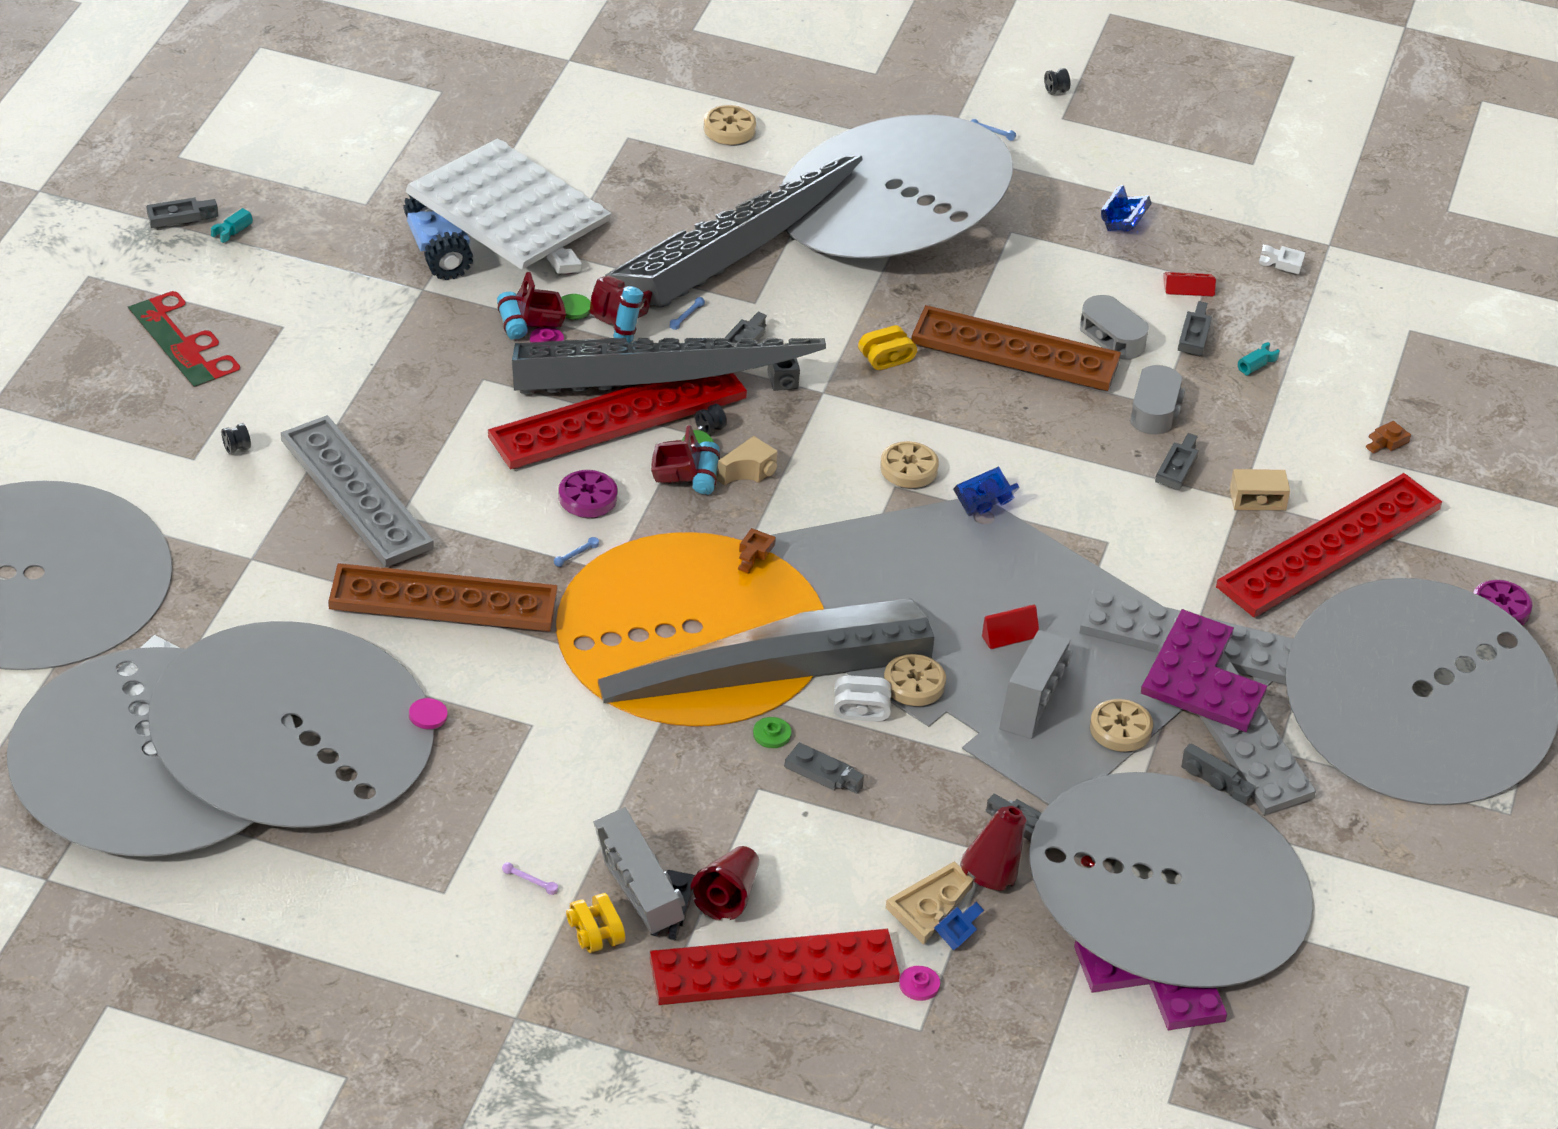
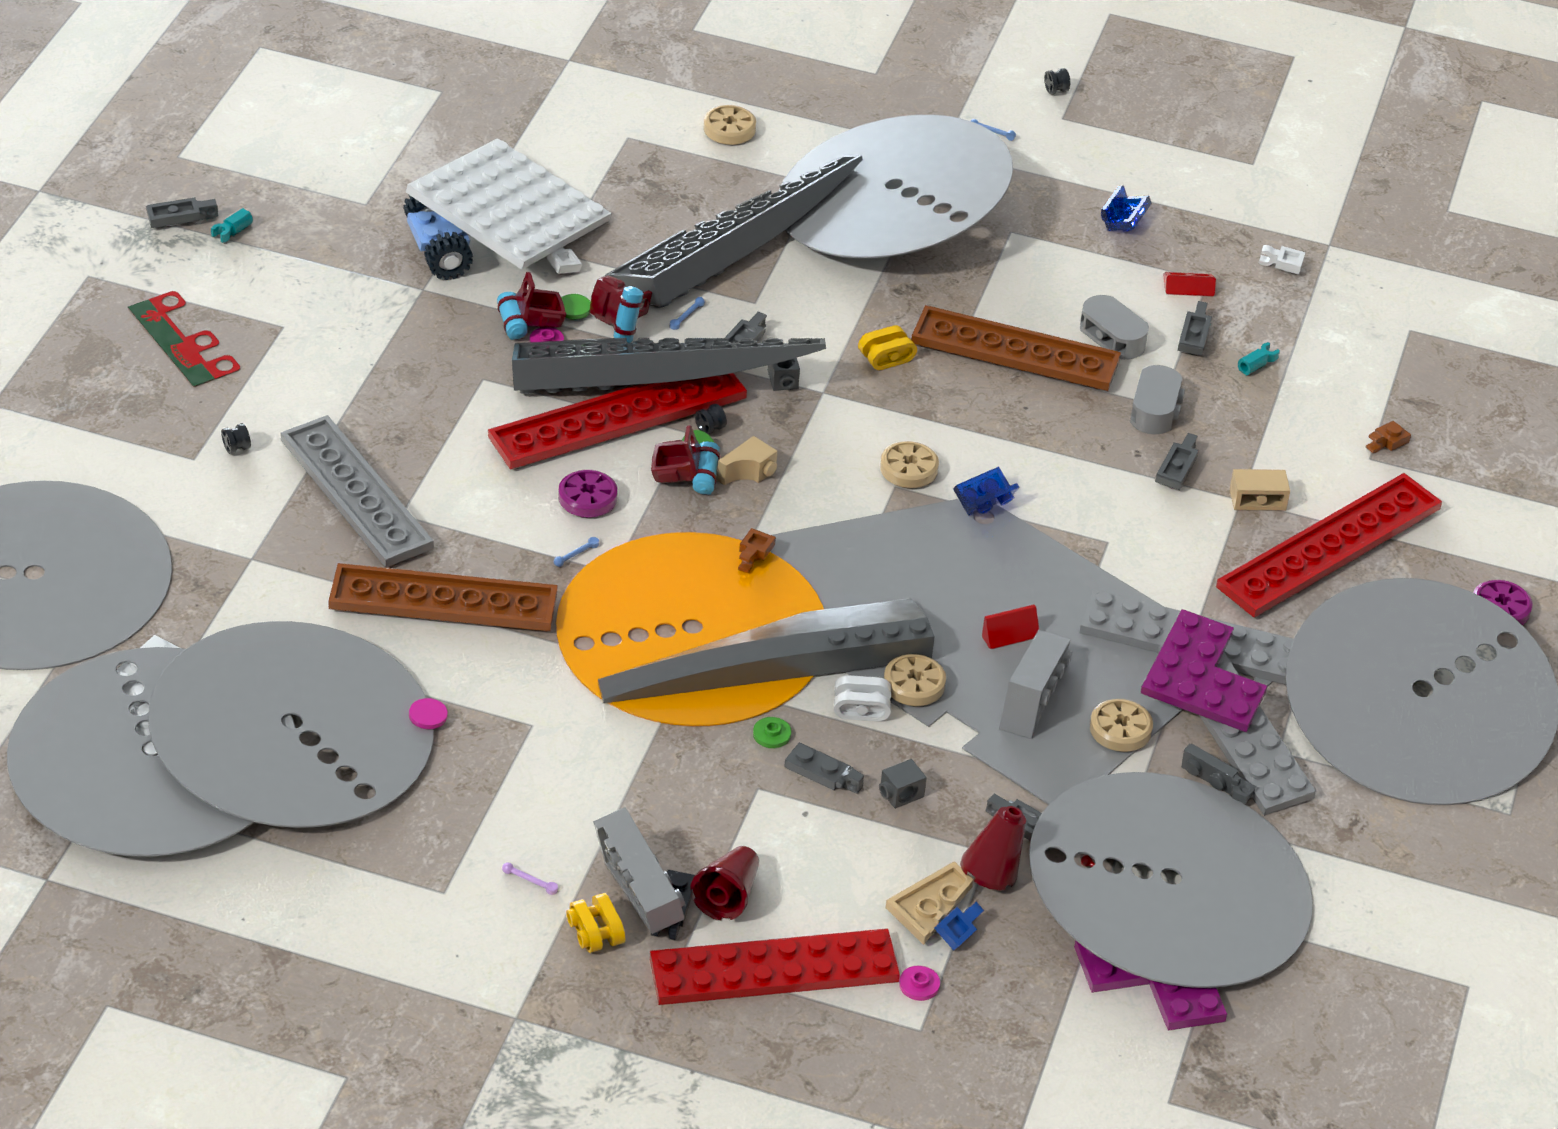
none -> dark grey brick [879,759,927,809]

